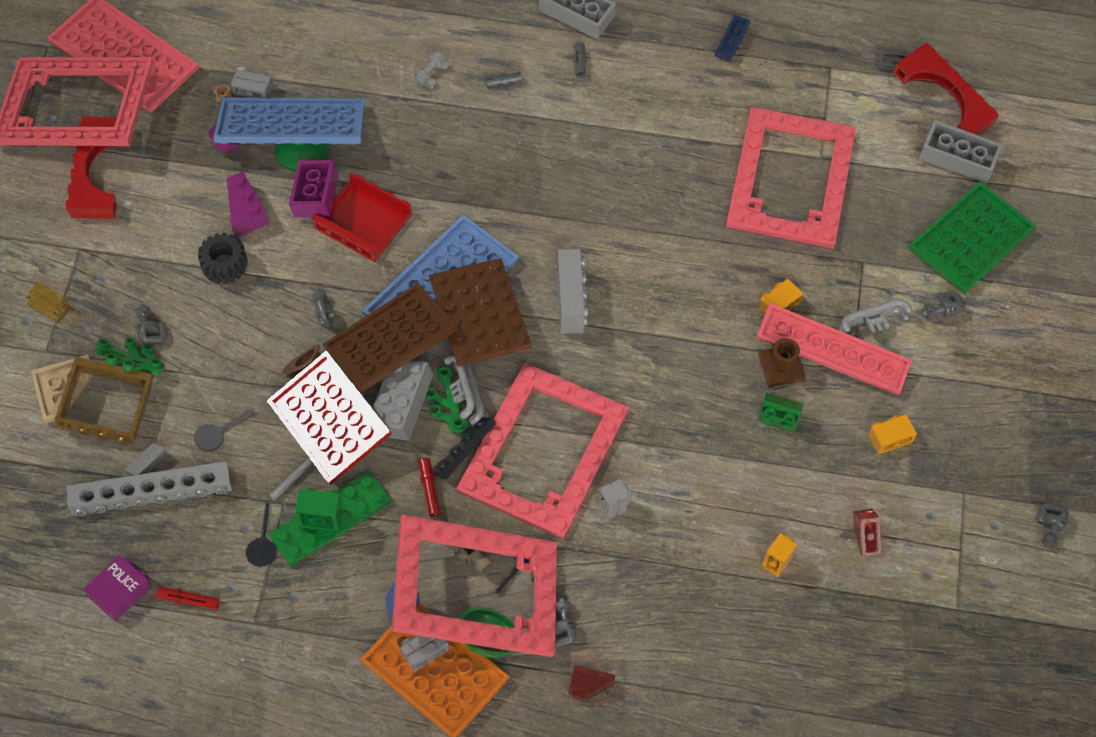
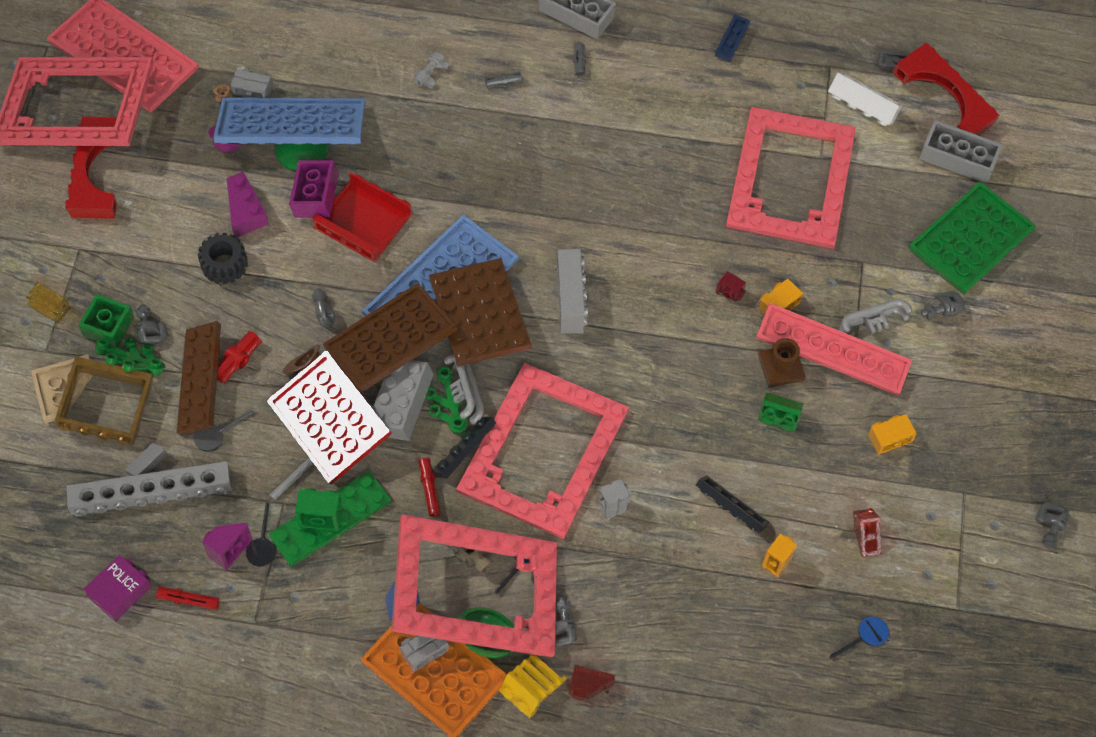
none -> green brick [78,294,135,348]
none -> reddish brown plate [177,321,221,436]
none -> magenta slope [202,523,253,571]
none -> red piece [217,331,262,384]
none -> yellow plate [499,654,567,718]
none -> black plate [696,475,769,533]
none -> dark red brick [715,271,746,302]
none -> white brick [828,72,903,126]
none -> blue piece [830,617,889,658]

